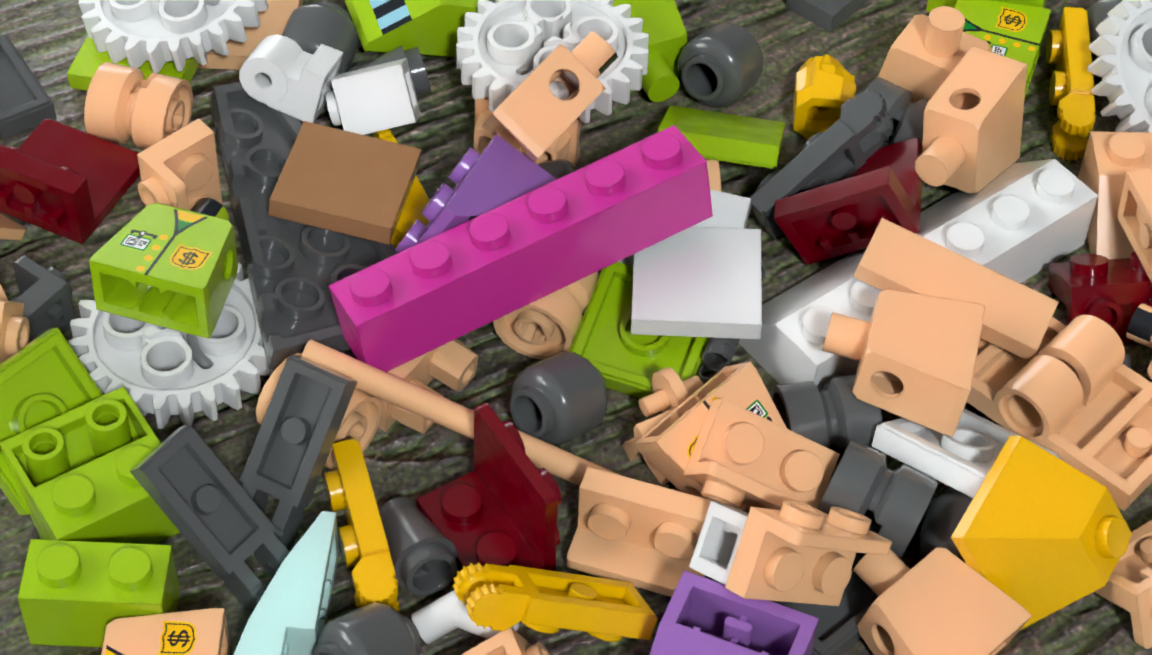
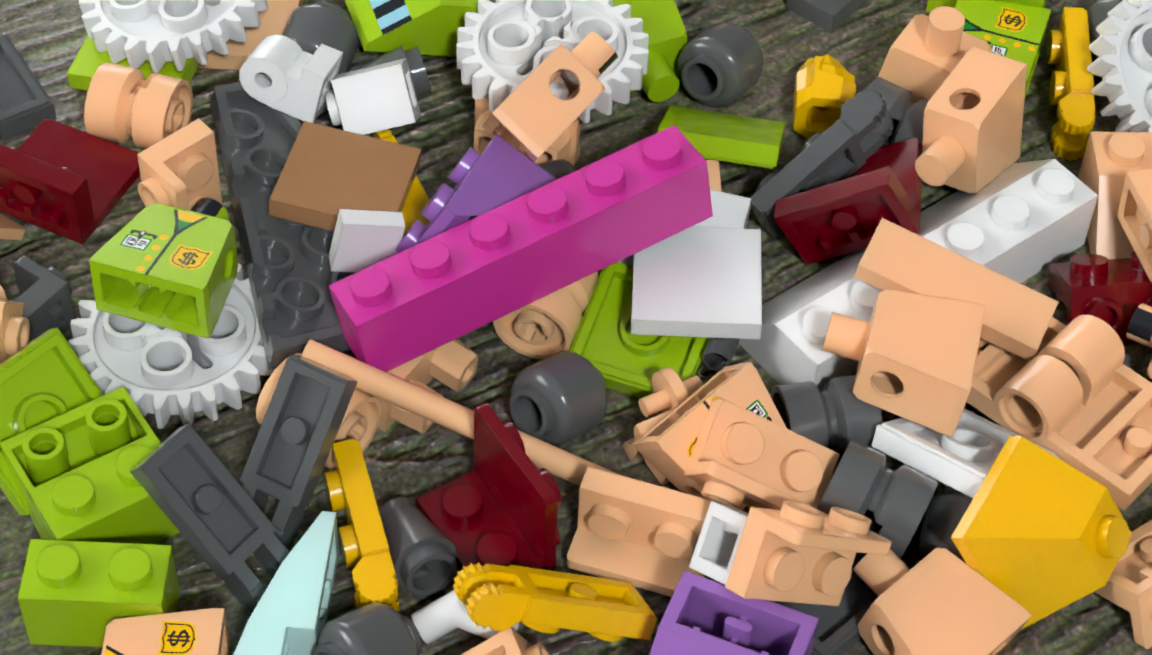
none -> white tile [328,209,405,272]

